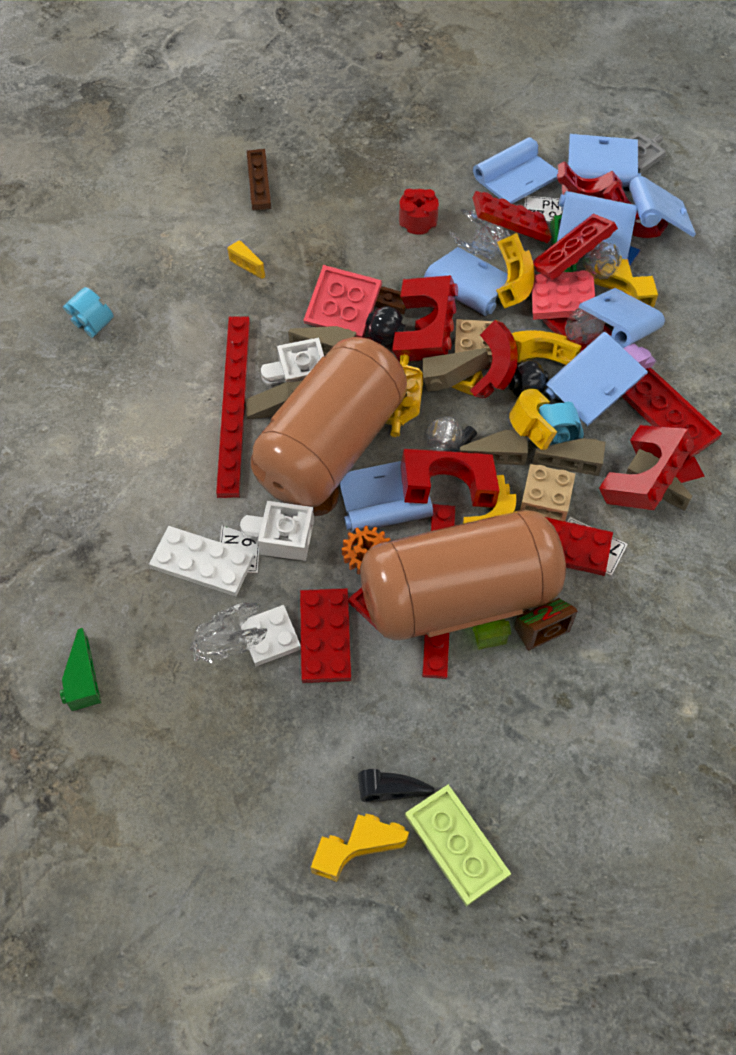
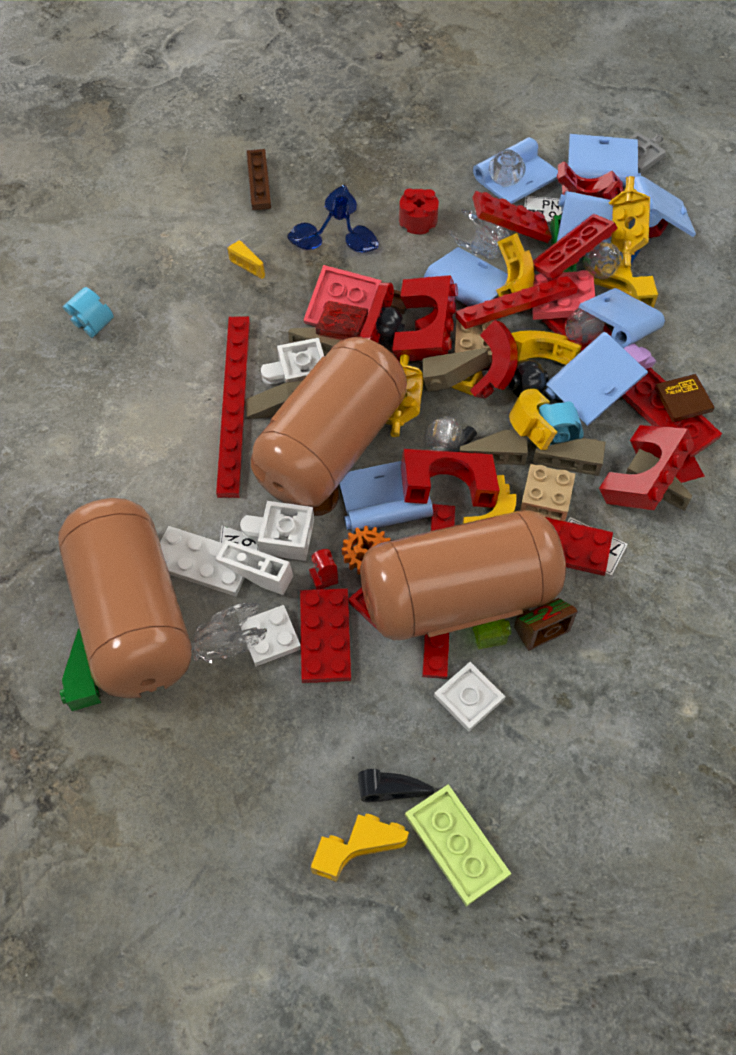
none -> nougat piece [58,498,192,698]
none -> white slope [215,540,293,595]
none -> clear blue plant [287,184,379,252]
none -> red leg [309,549,339,590]
none -> clear red plate [316,301,368,340]
none -> red beam [361,282,394,343]
none -> white plate [434,662,505,732]
none -> red plate [456,276,578,329]
none -> clear plant [489,150,526,187]
none -> yellow plate [607,176,650,268]
none -> reddish brown tile [654,374,715,422]

